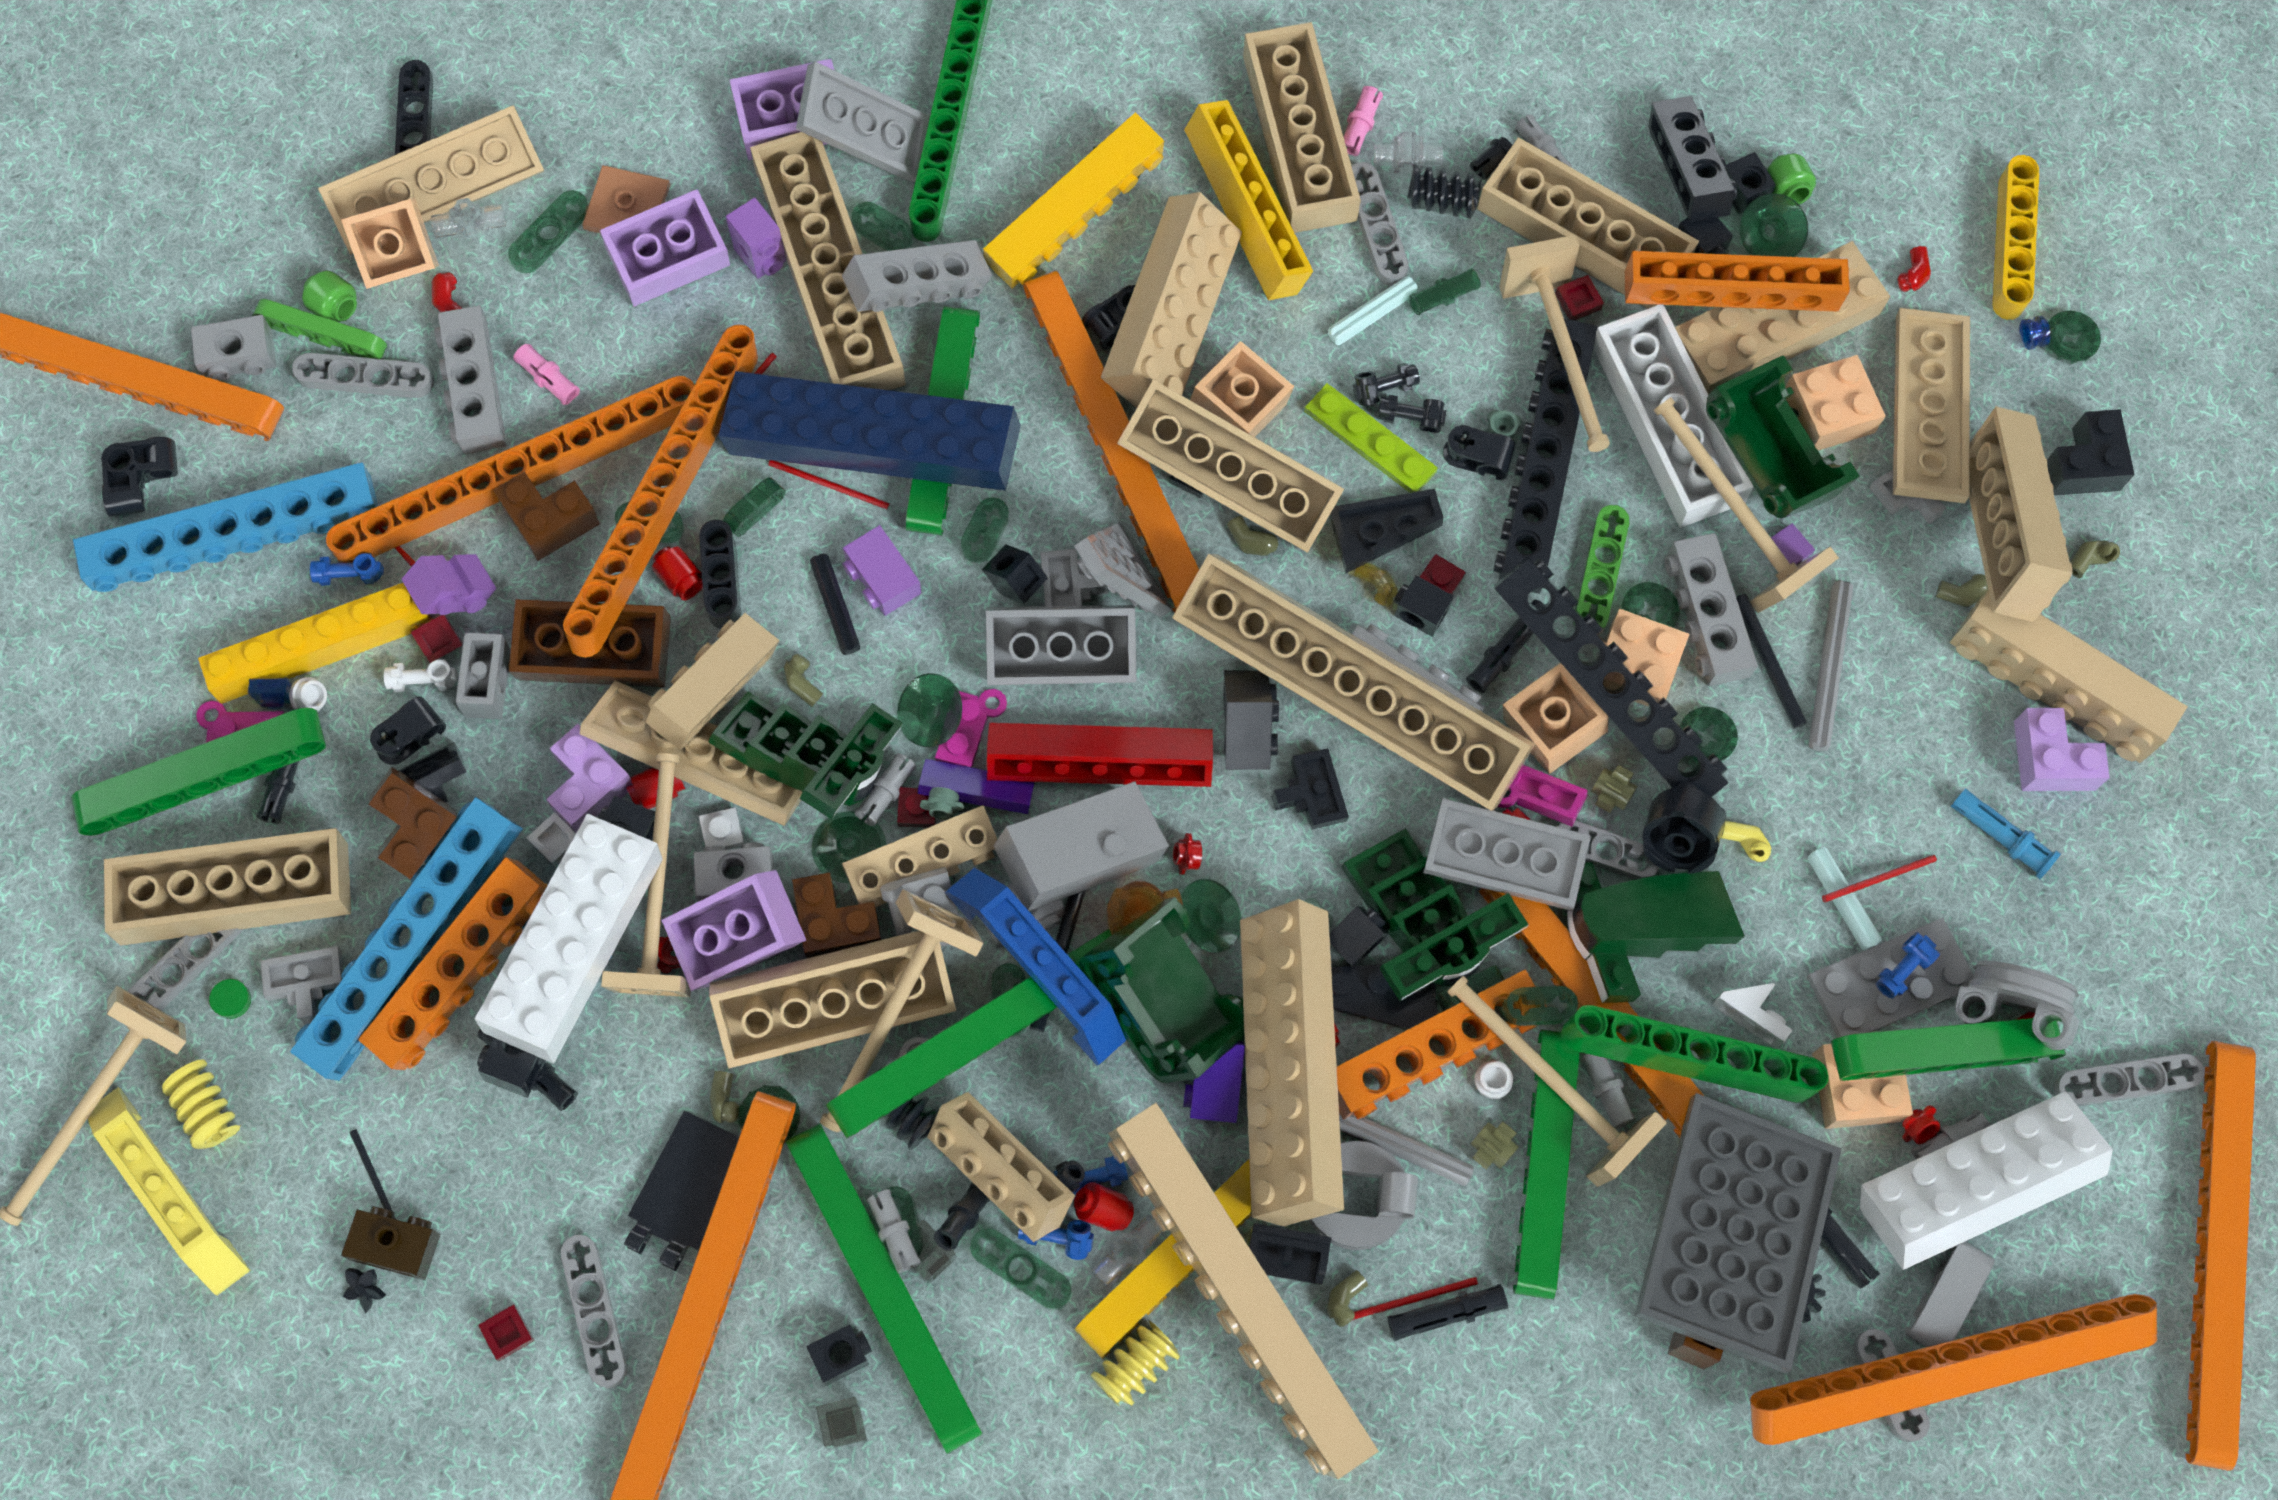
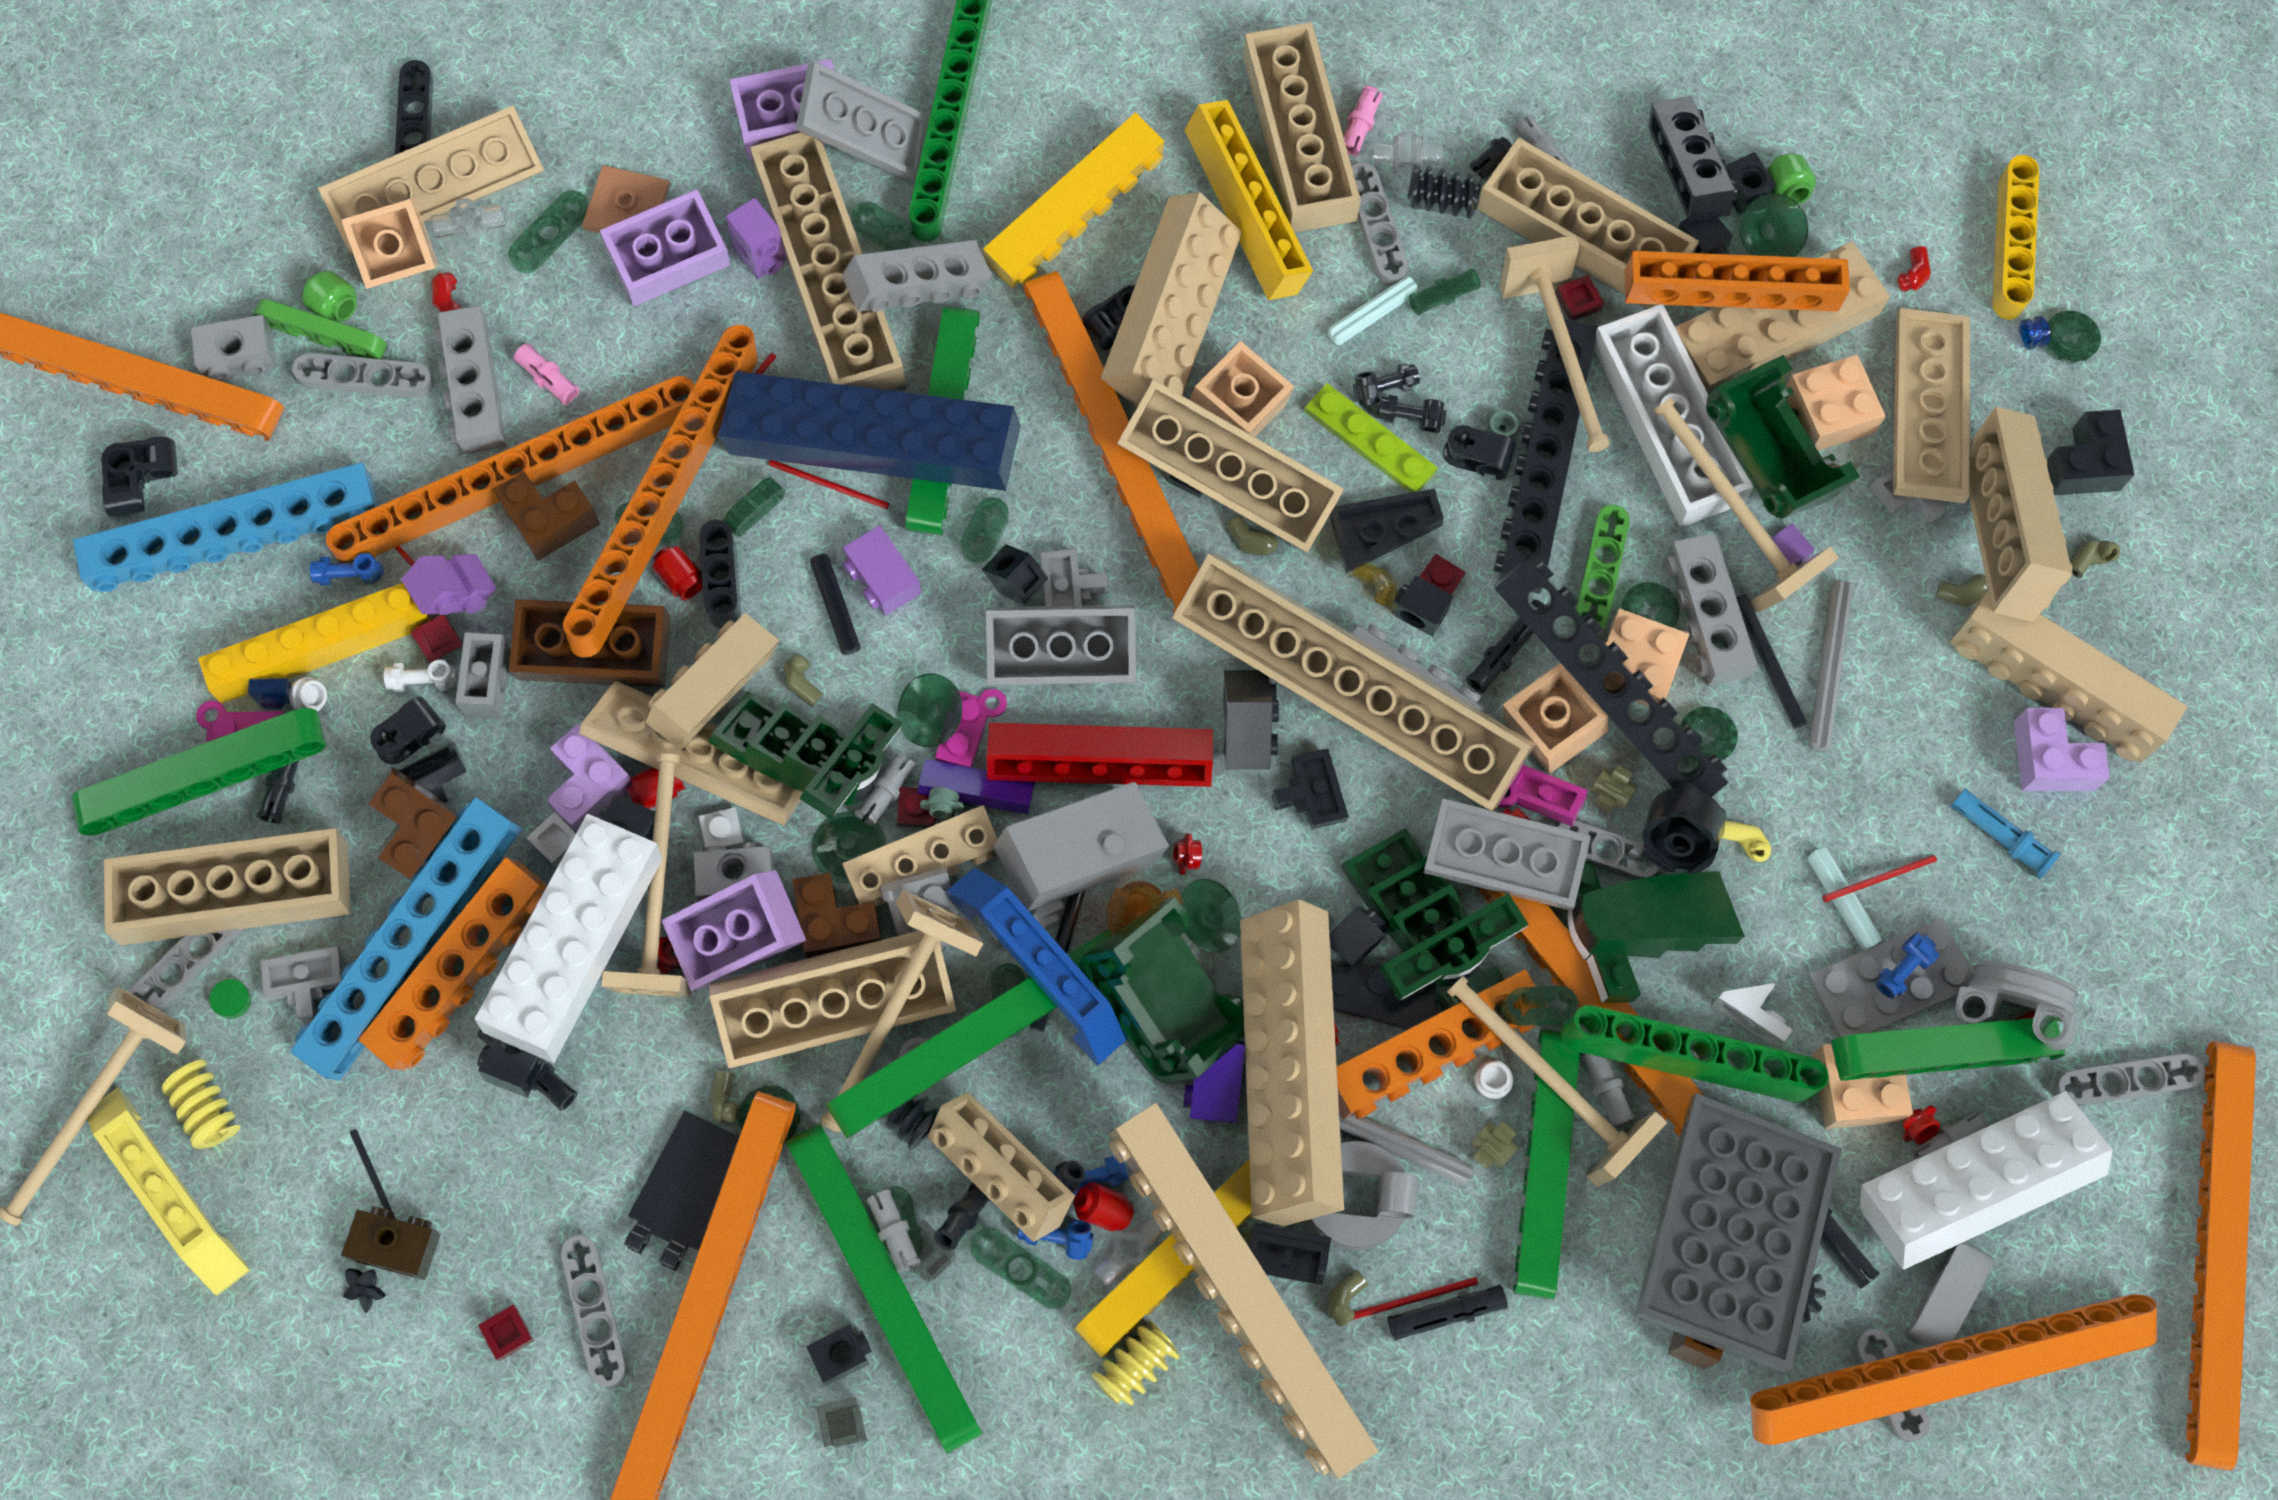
light grey wing [1075,522,1173,617] -> none

